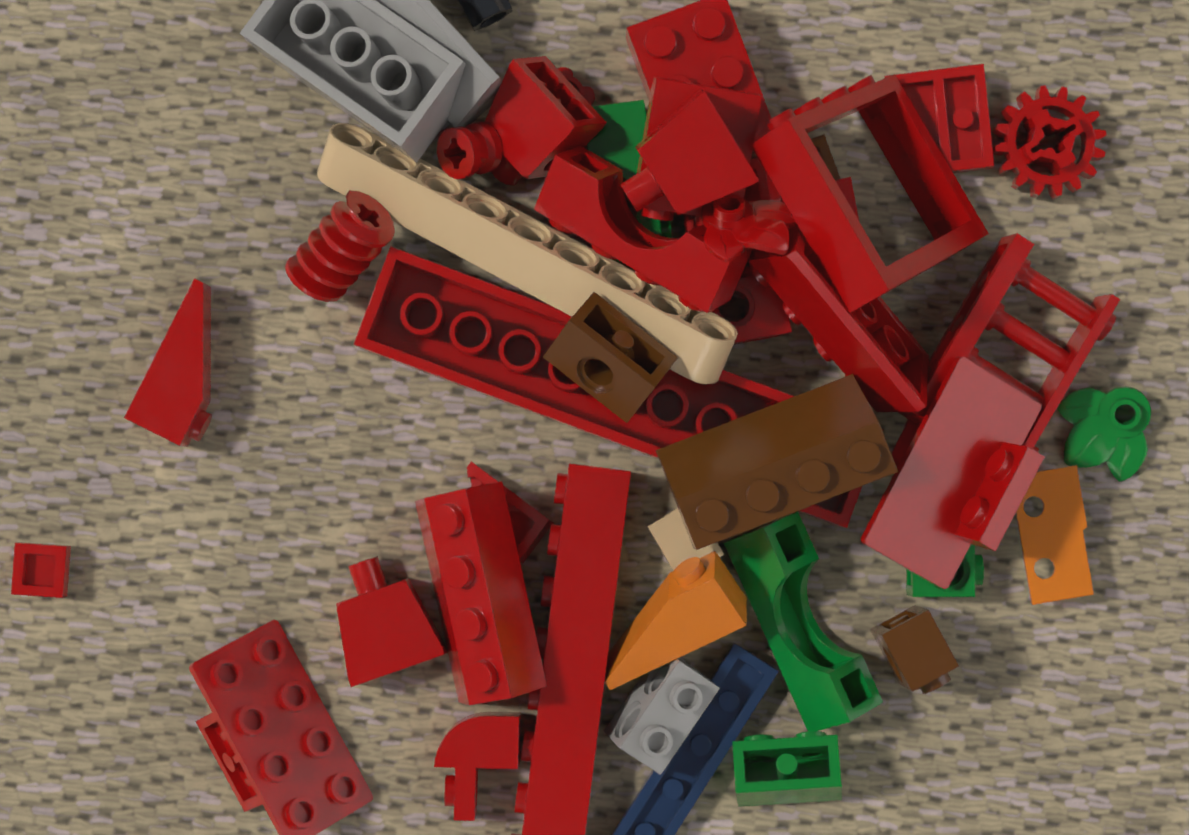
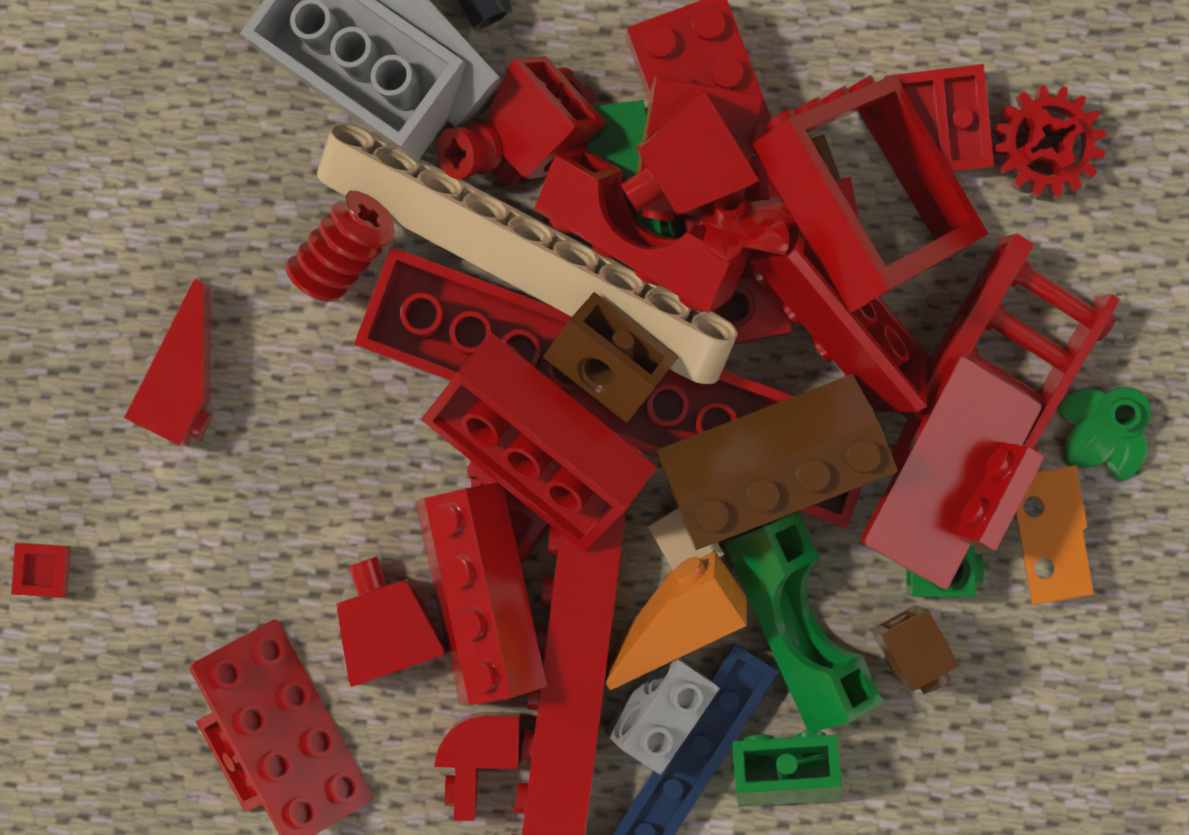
none -> red slope [421,332,657,552]

